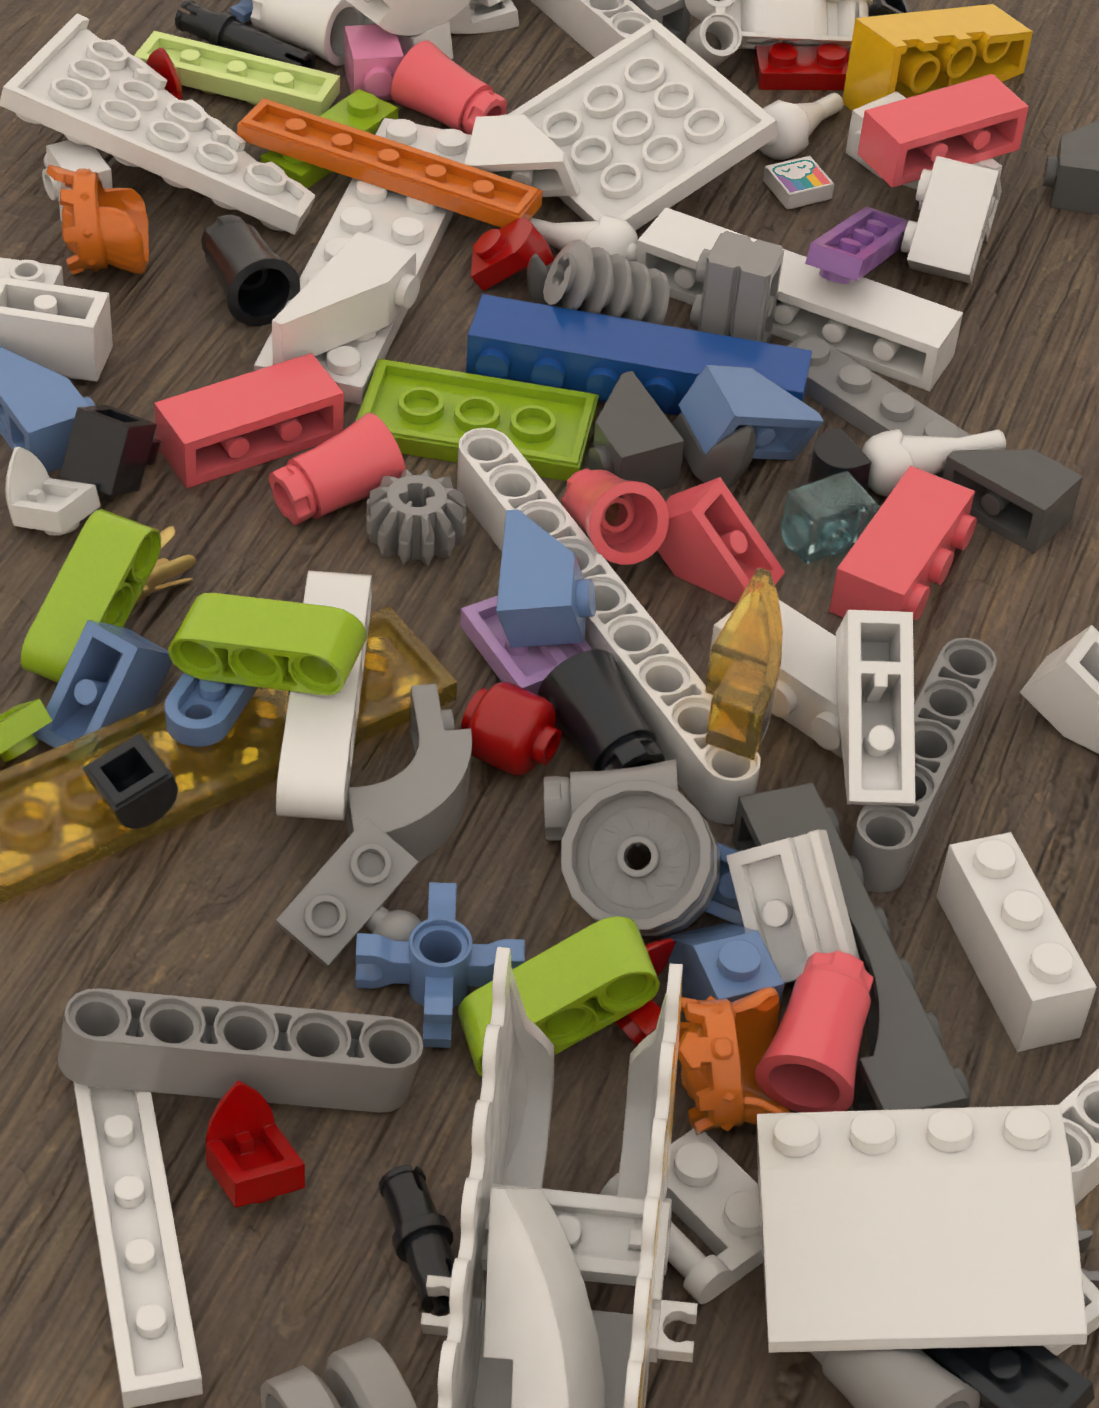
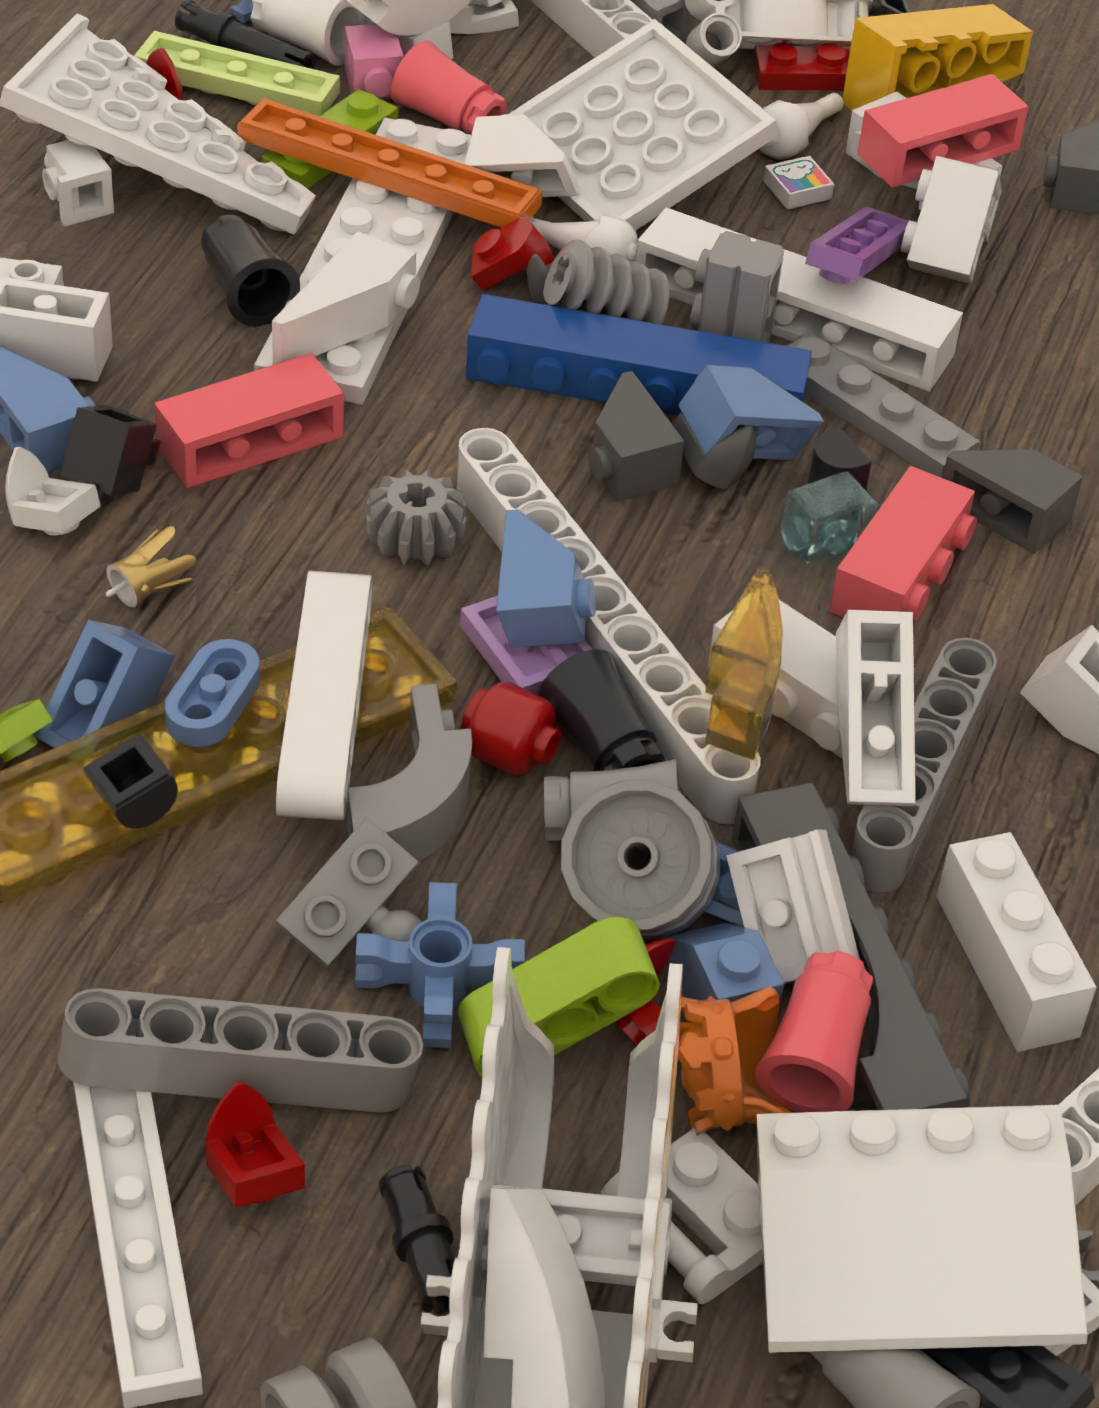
lime beam [21,509,161,683] -> none
orange hair [46,165,149,275] -> none
lime beam [168,593,367,695] -> none
coral plant [268,413,406,525] -> none
lime tile [356,359,599,481] -> none
coral plant [561,469,669,565] -> none
coral slope [657,477,785,605] -> none
white piece [862,429,1006,497] -> none

